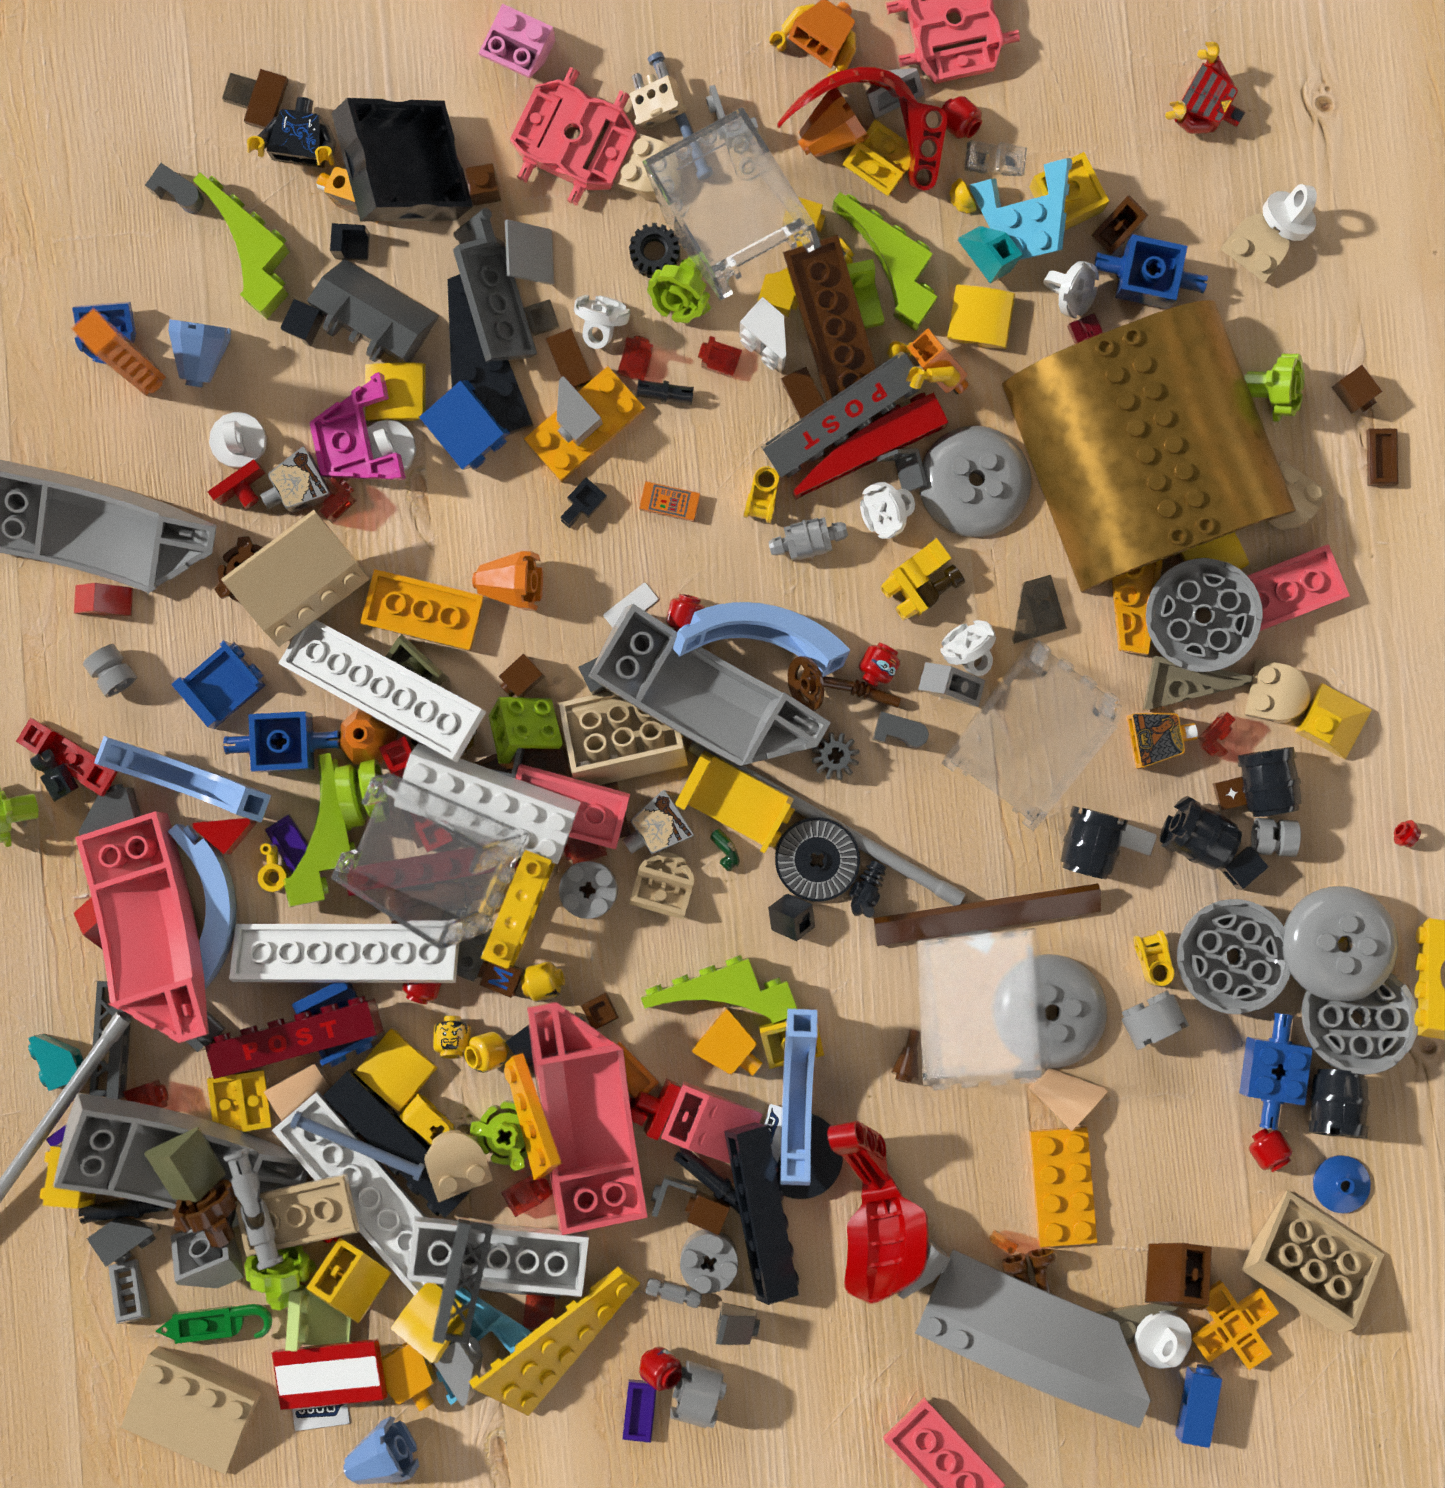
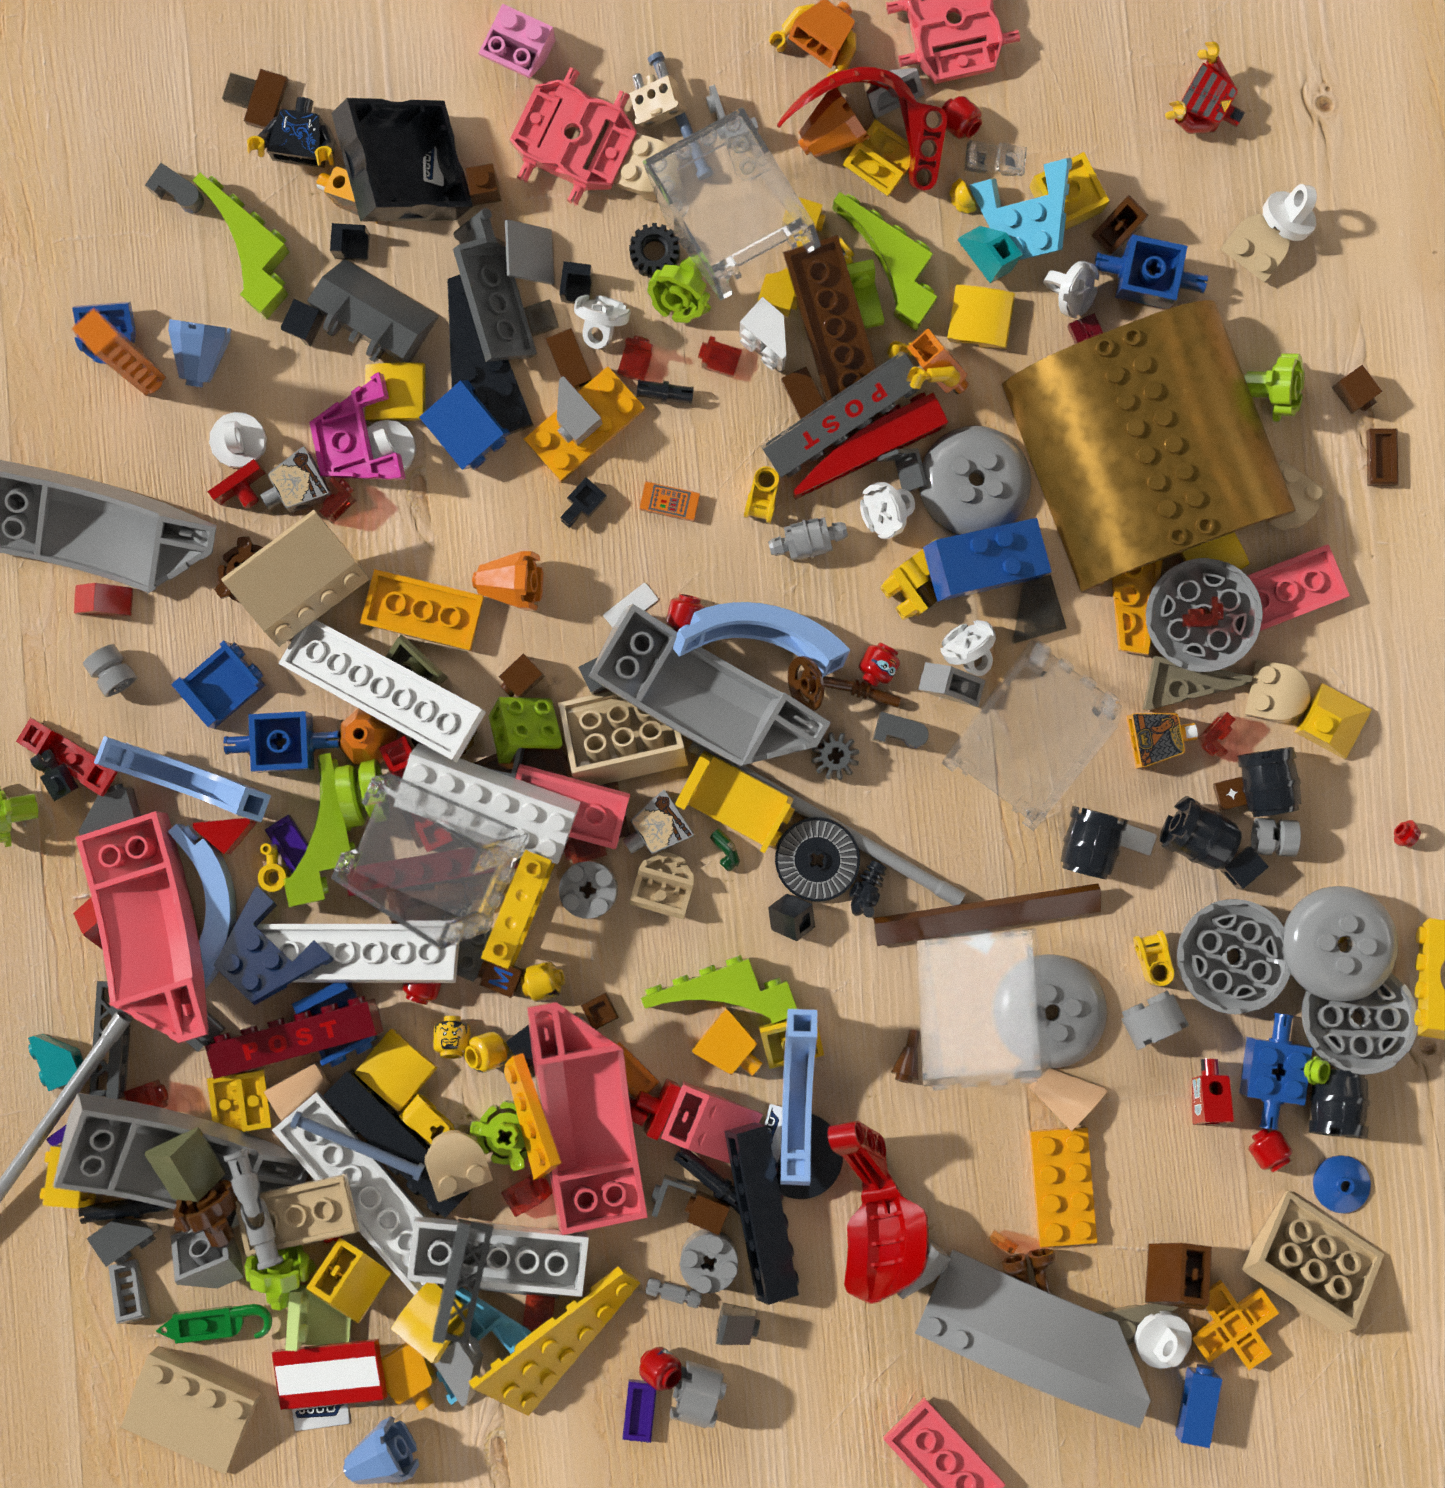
none -> dark blue wing [213,886,334,1005]
none -> sticker [423,147,444,186]
none -> black panel [559,261,593,303]
none -> blue brick [923,518,1052,602]
none -> clear red bracket [1181,596,1224,627]
none -> red torso [1192,1059,1234,1125]
none -> lime plate [1304,1056,1330,1085]

